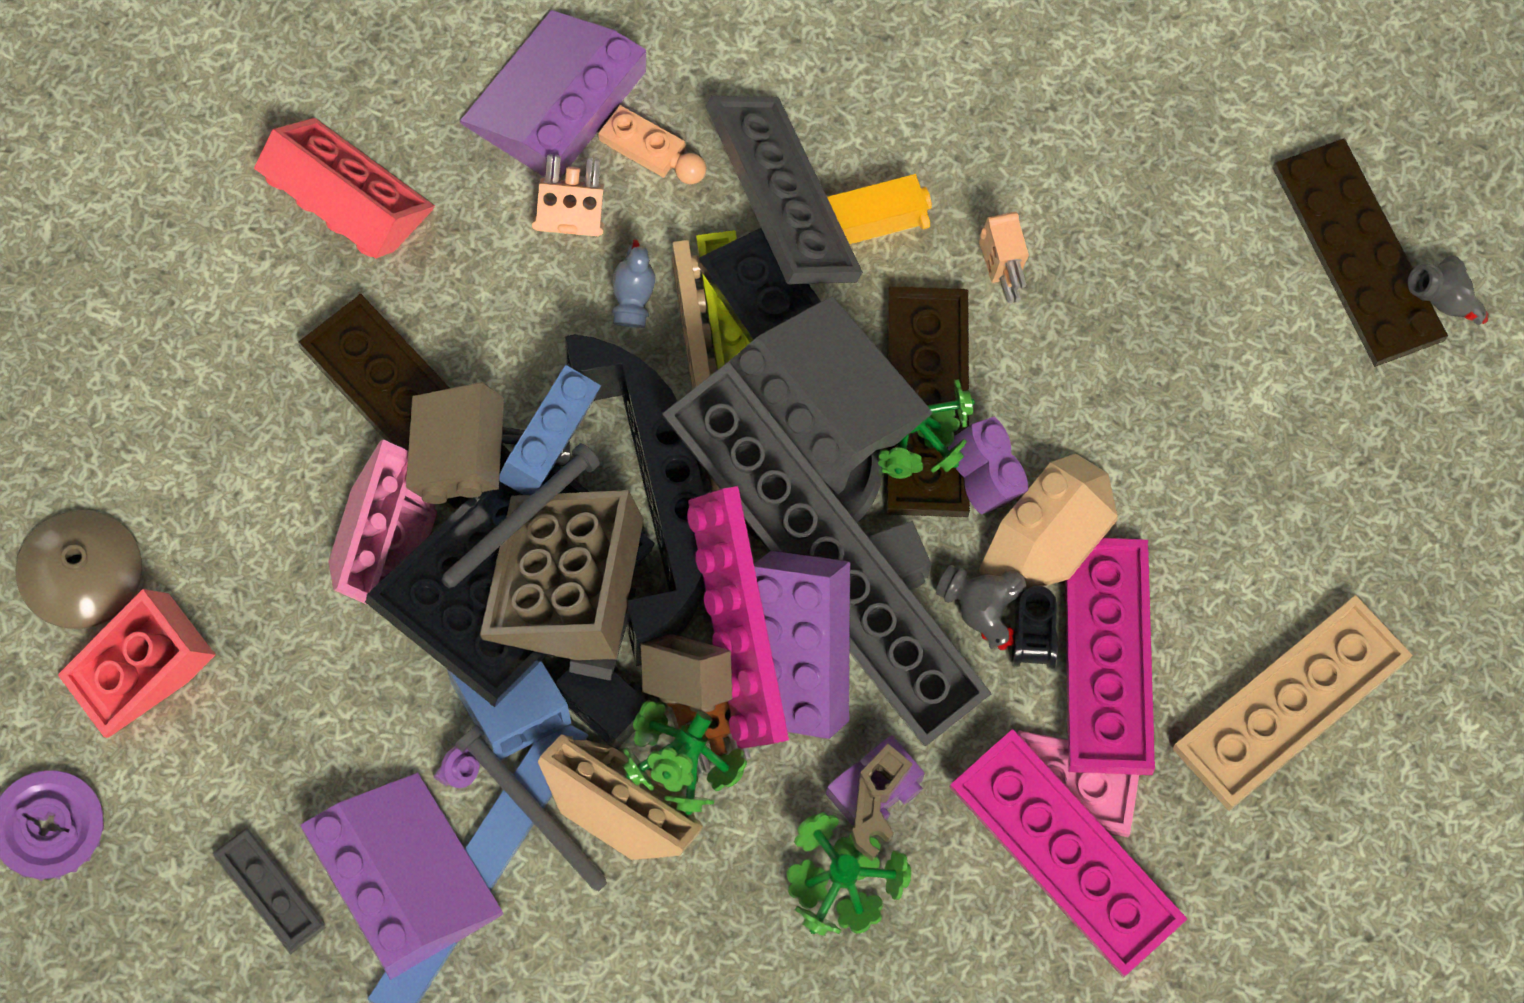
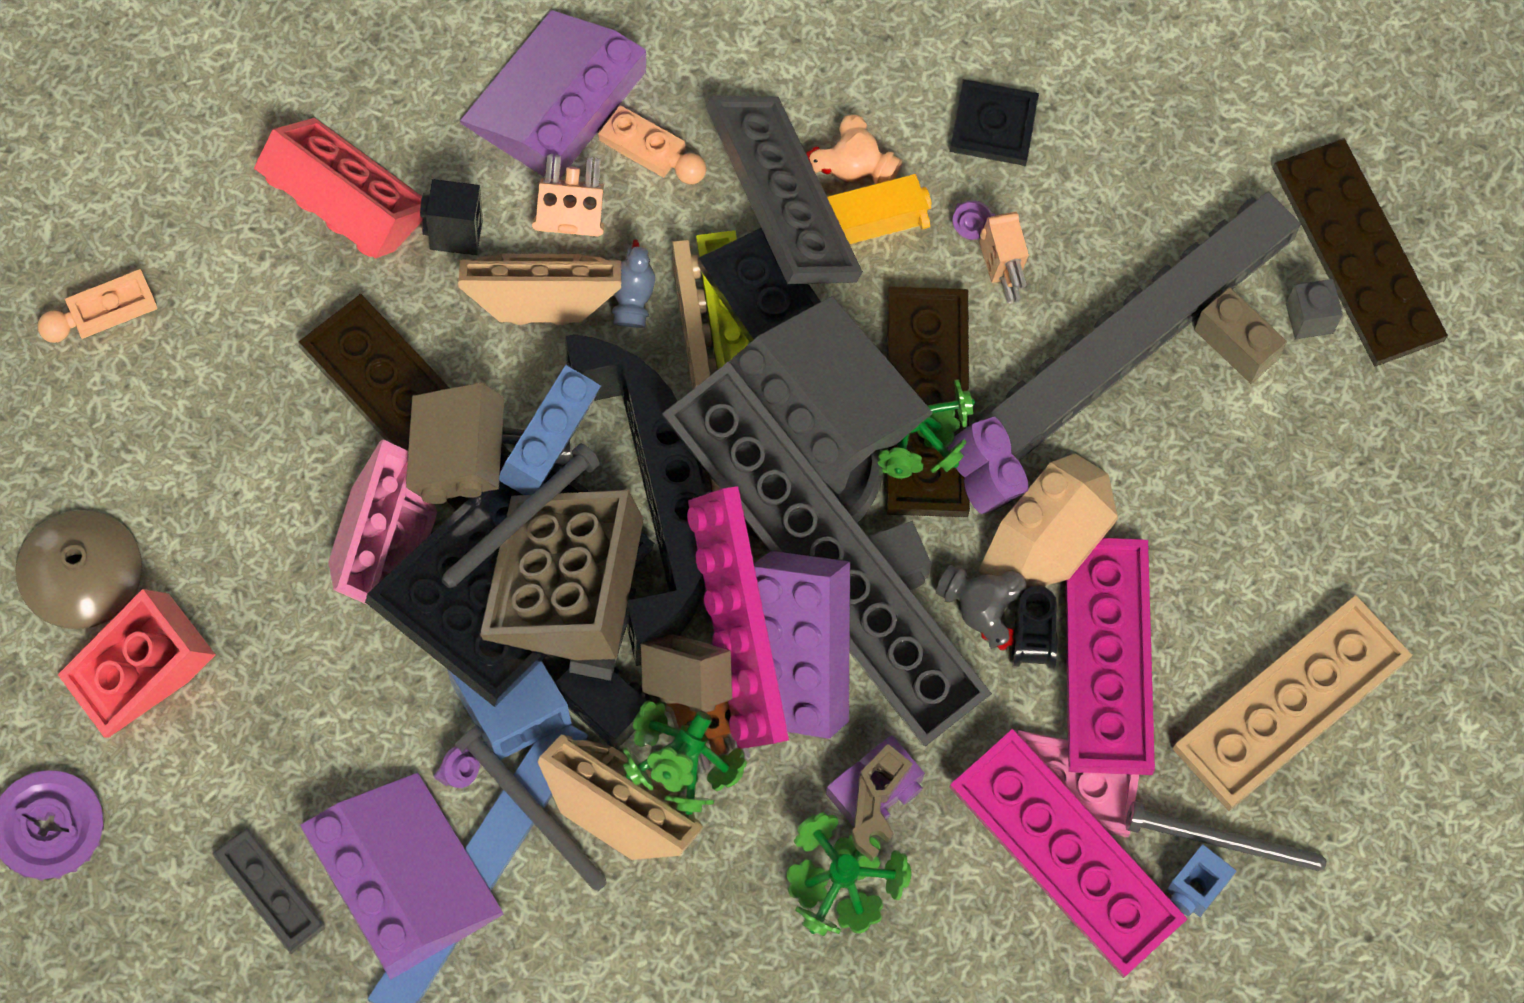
dark grey animal [1408,255,1488,325] -> none
none -> light nougat plate [37,269,157,343]
none -> black brick [420,179,483,255]
none -> tan wedge [458,254,621,325]
none -> light nougat animal [806,114,902,184]
none -> black tile [949,79,1039,166]
none -> medium lavender plate [953,200,995,240]
none -> dark grey brick [976,191,1301,461]
none -> dark grey bar [1126,801,1327,871]
none -> medium blue brick [1166,844,1236,917]
none -> dark tan piece [1194,287,1287,384]
none -> dark grey brick [1286,279,1343,340]

